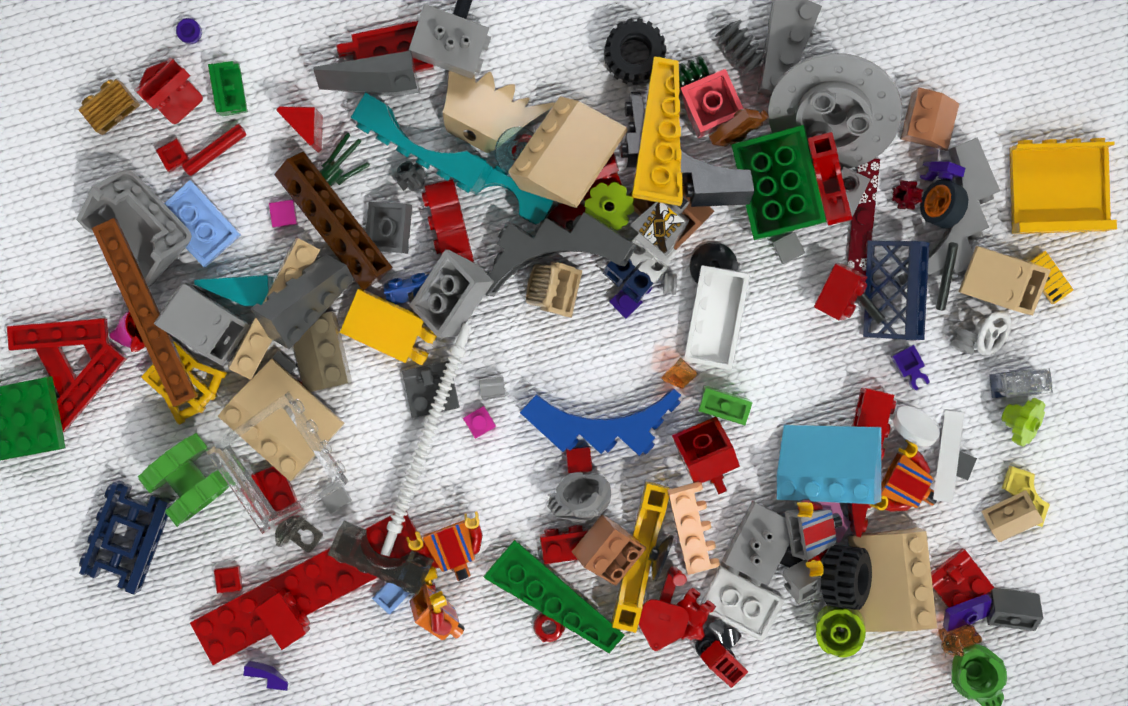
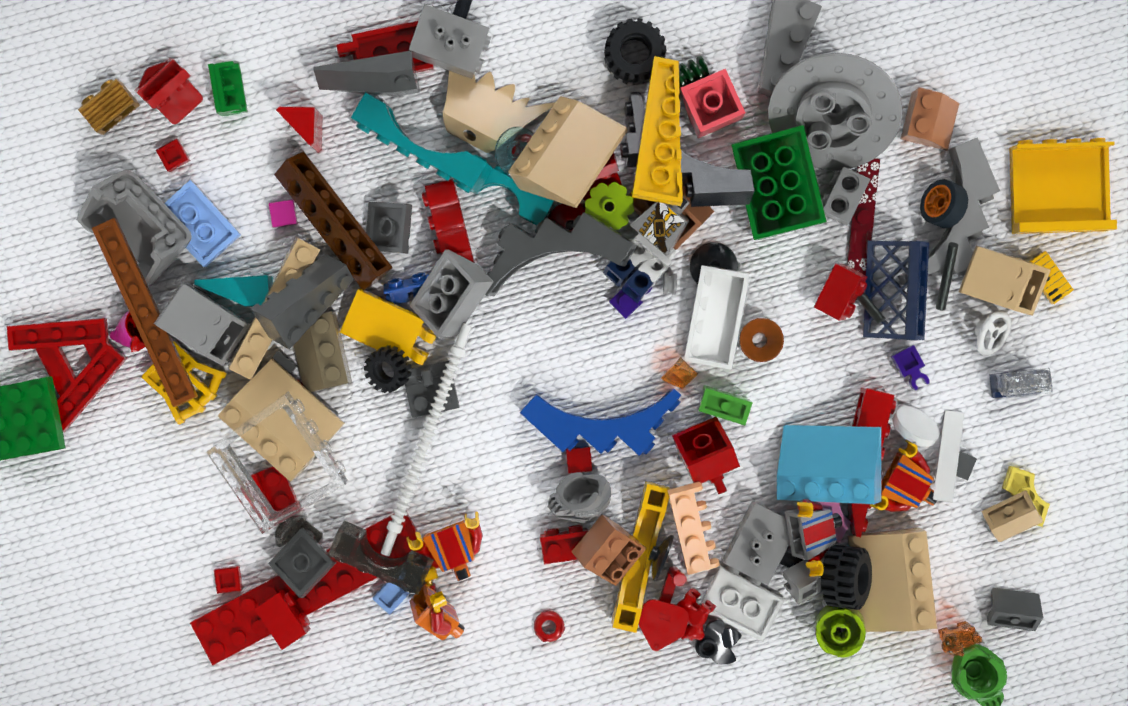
dark blue fence [79,480,175,595] -> none
bright green piece [137,433,235,527] -> none
dark purple tile [176,18,202,44] -> none
red axle [182,124,247,176] -> none
dark purple slope [243,661,289,691] -> none
light grey tile [318,480,352,514] -> none
dark green plant [319,133,370,186] -> none
dark grey gear [395,161,427,191] -> none
dark pink plate [463,406,496,439] -> none
light grey brick [479,377,506,400] -> none
green wing [483,539,625,654] -> none
tan piece [526,262,582,318] -> none
red slope [700,641,749,688] -> none
dark orange plate [709,108,769,147] -> none
dark grey piece [714,19,765,76] -> none
light grey tile [772,232,805,264] -> none
red arch [808,132,853,226] -> none
dark red gear [892,180,923,210] -> none
dark purple plate [920,161,965,182] -> none
red hinge [931,548,994,608] -> none
dark purple plate [943,594,992,632] -> none
light grey wheel [949,328,978,355] -> none
lime plant [1001,398,1045,447] -> none
none -> dark grey hinge [268,528,337,598]
none -> black tyre [364,345,412,393]
none -> dark orange piece [739,318,784,362]

